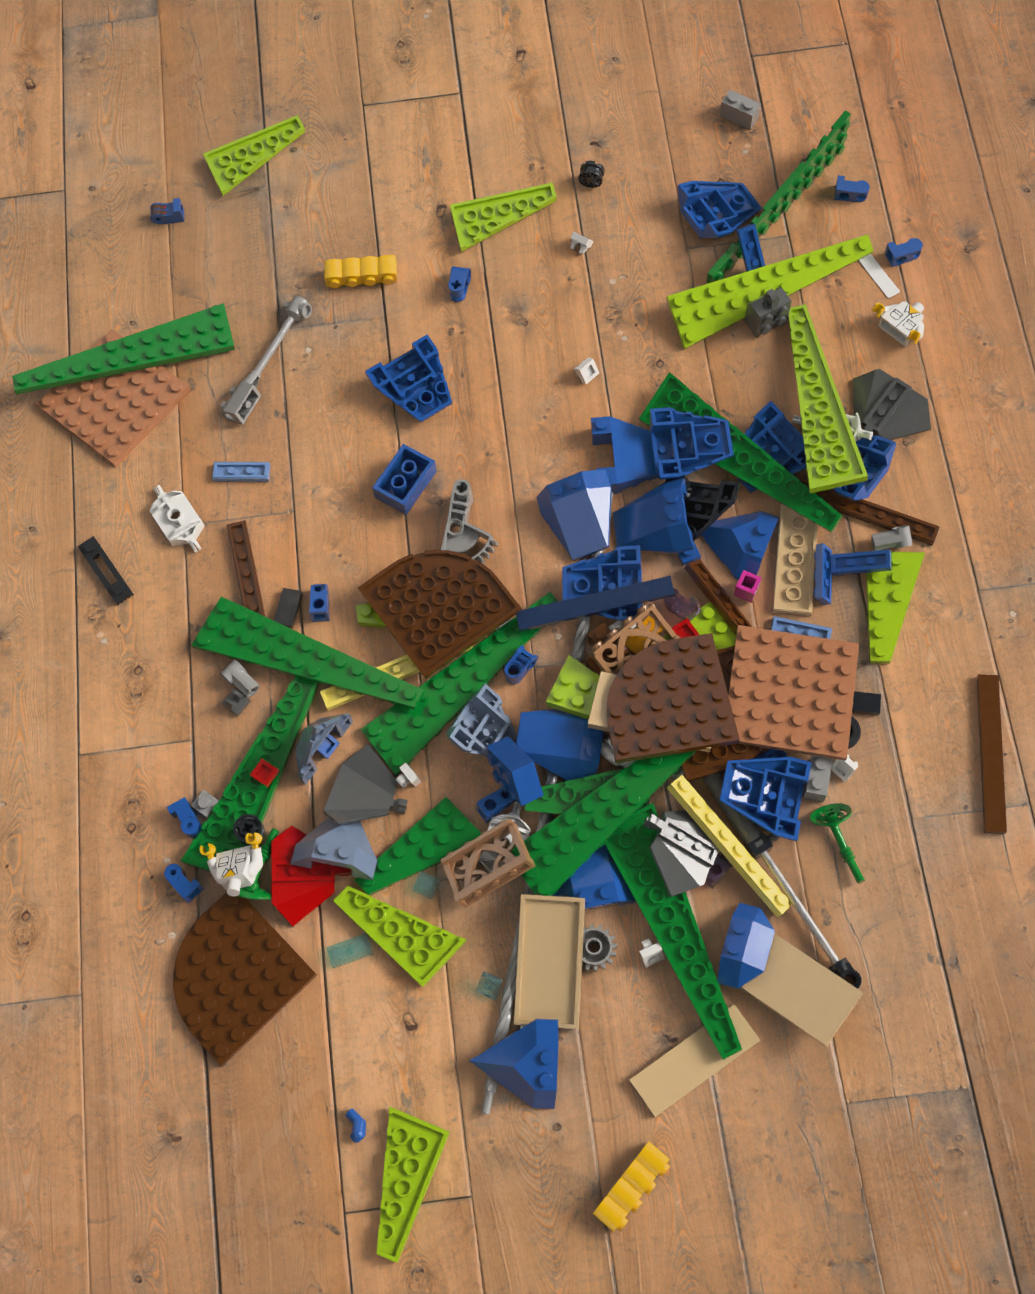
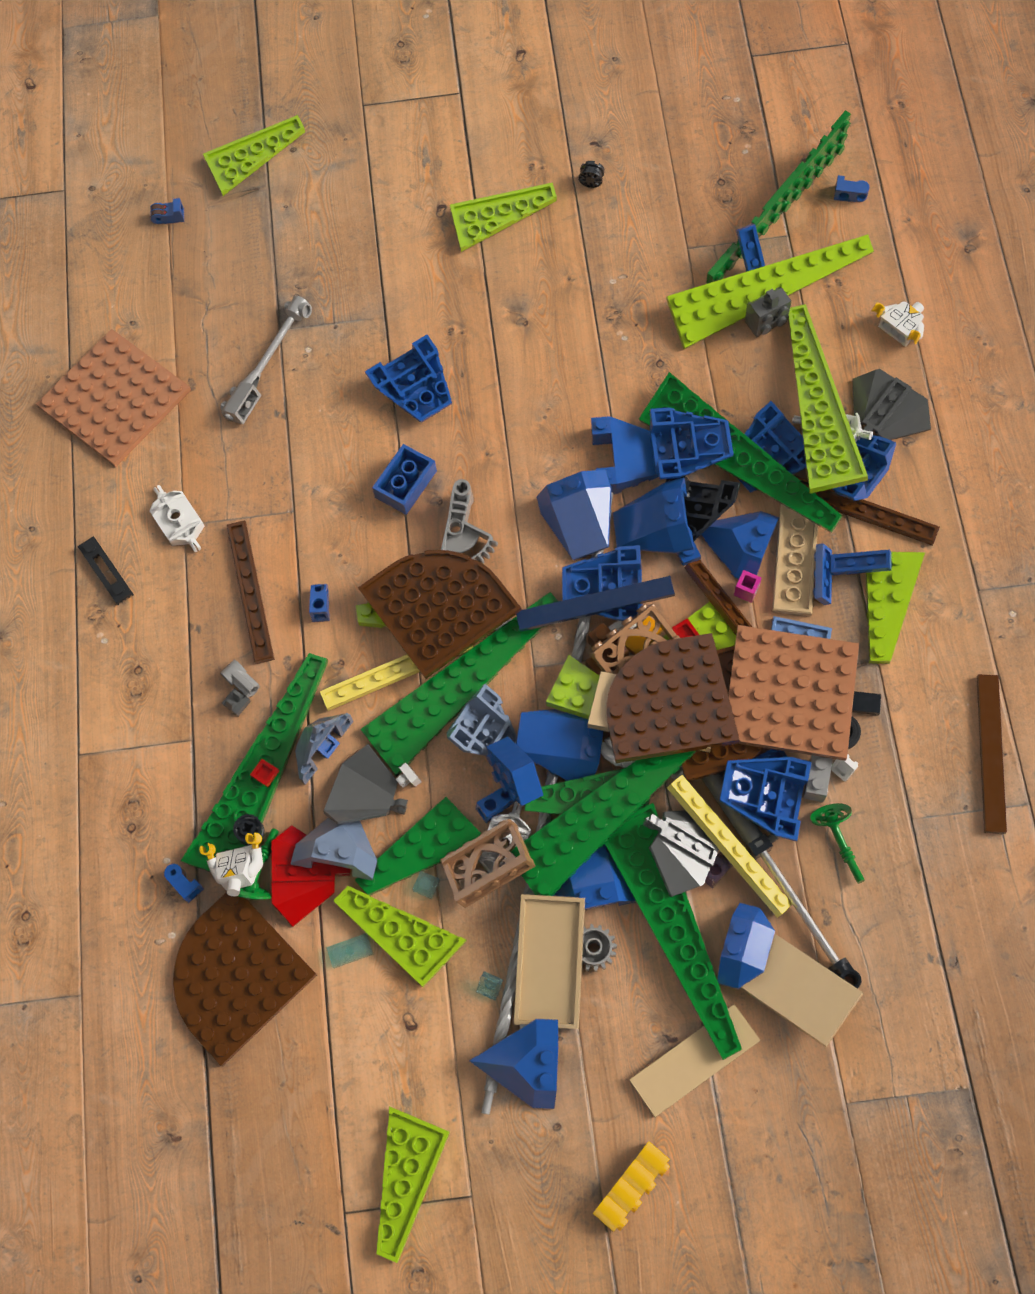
green wing [12,303,235,395] -> none
blue leg [167,797,202,838] -> none
green wing [191,597,425,710] -> none
light grey plate [191,790,219,818] -> none
medium blue tile [212,462,270,482] -> none
black tile [274,588,303,629] -> none
yellow brick [324,255,397,288] -> none
blue arm [345,1108,366,1143] -> none
blue piece [448,266,471,302] -> none
blue piece [505,645,538,685] -> none
white tile [570,231,594,254] -> none
white tile [574,357,599,384] -> none
white tile [640,938,665,968] -> none
leg [663,588,701,621] -> none
blue wedge [677,181,762,238] -> none
light grey brick [720,90,761,130] -> none
white sticker [859,254,900,298] -> none
light grey piece [871,525,913,551] -> none
blue leg [885,238,923,267] -> none

